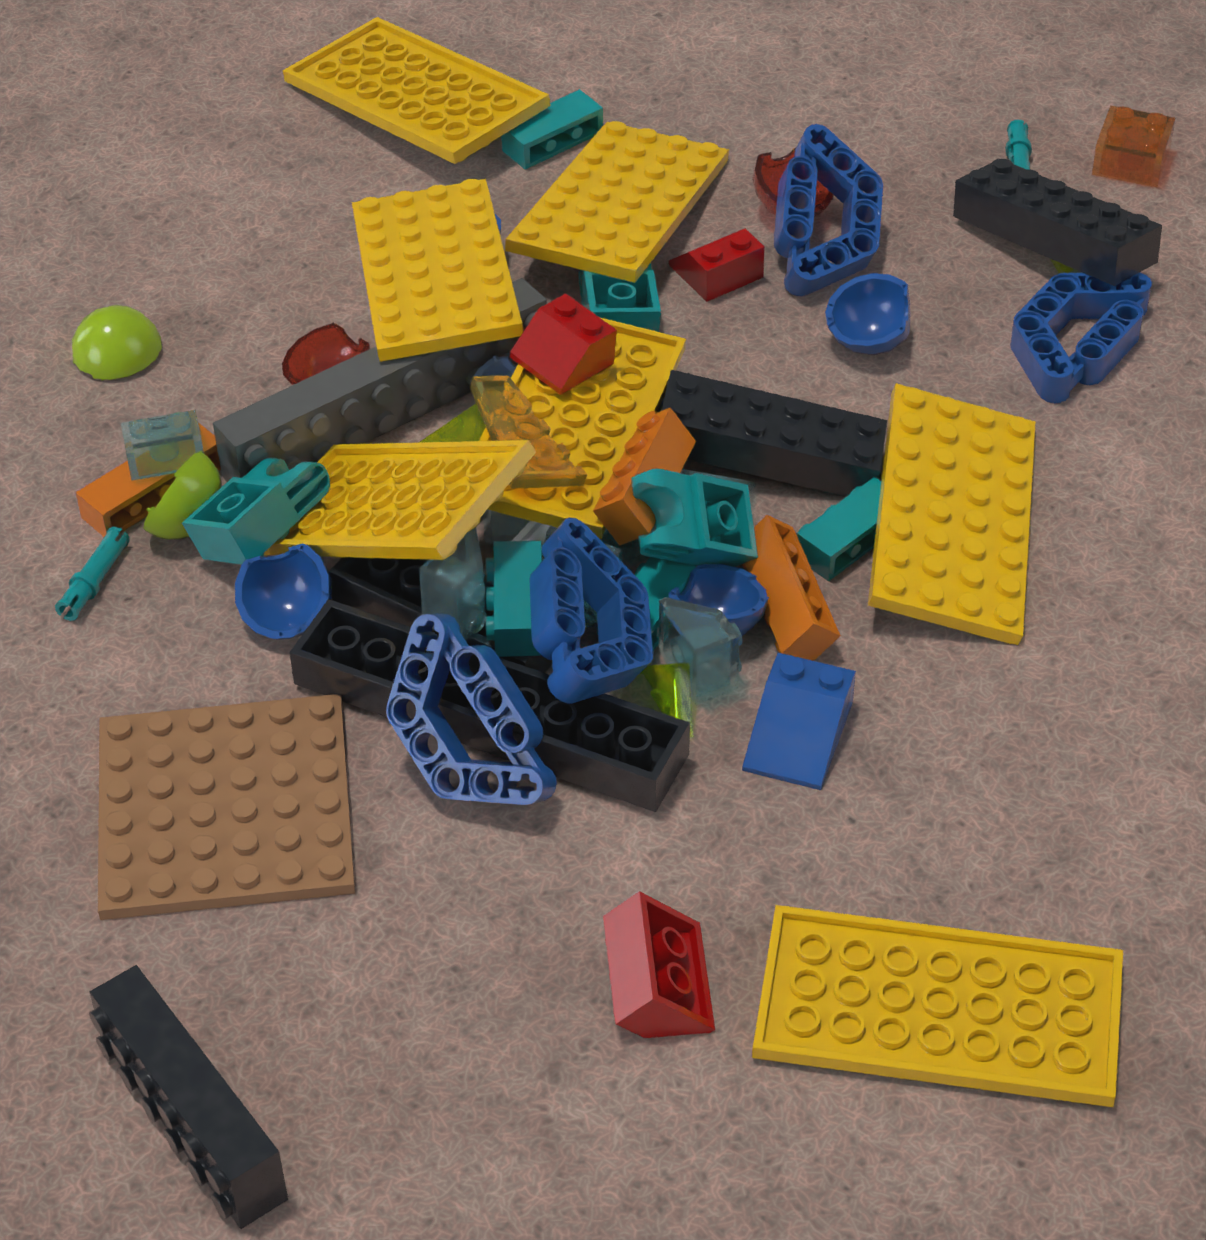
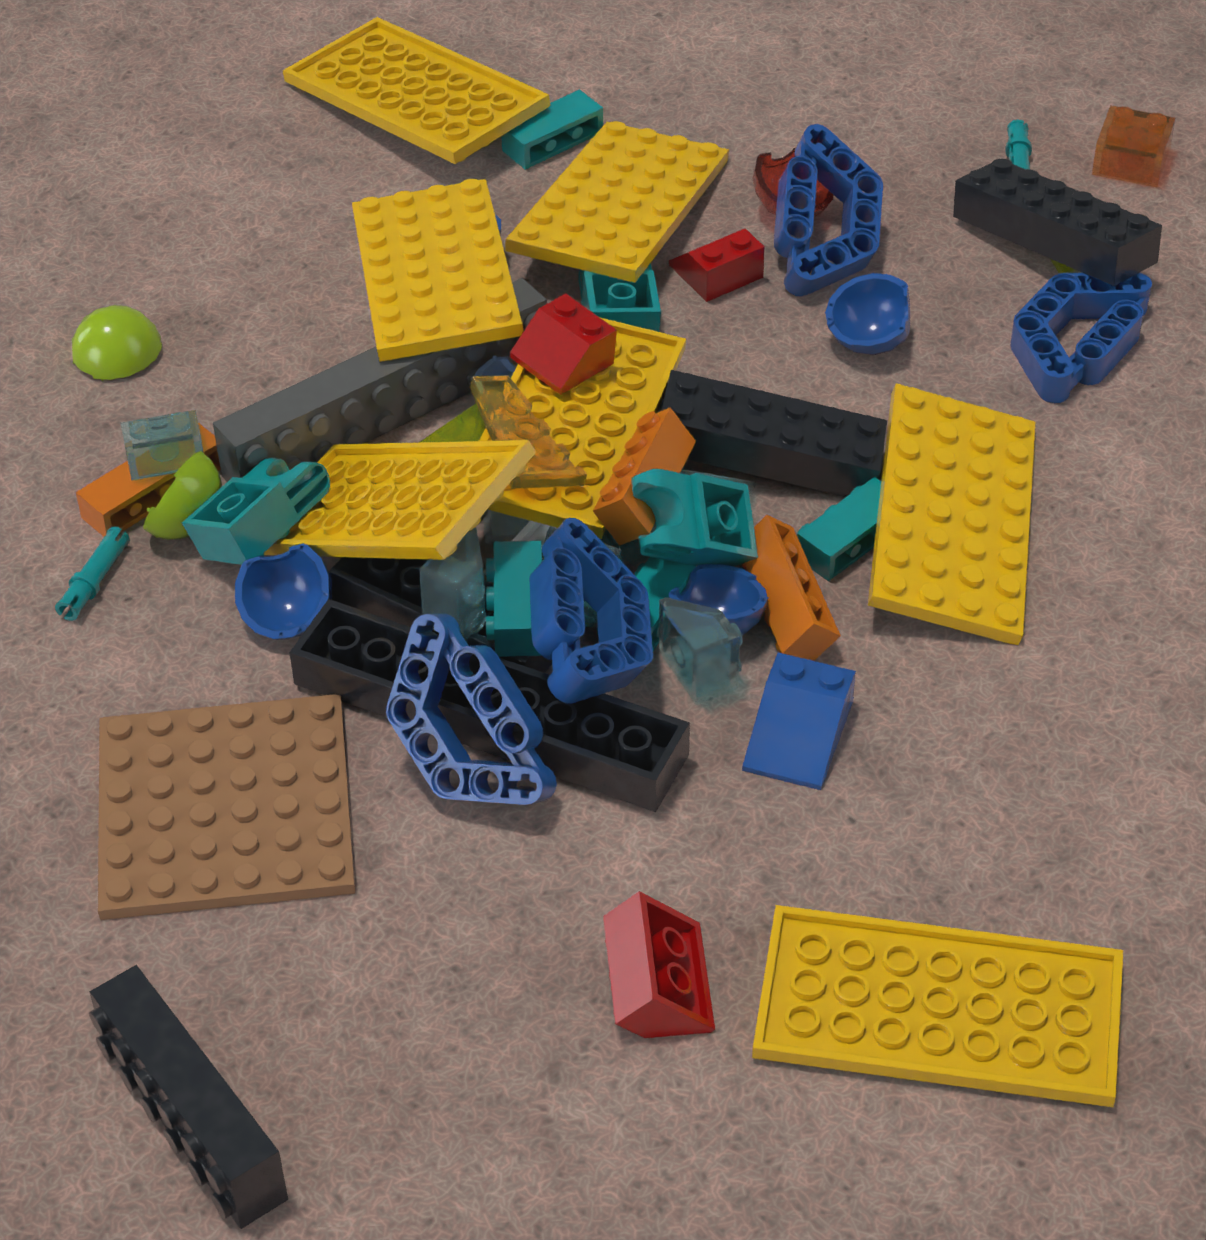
clear red cylinder [282,322,371,386] -> none
clear neon green tile [640,663,694,737] -> none

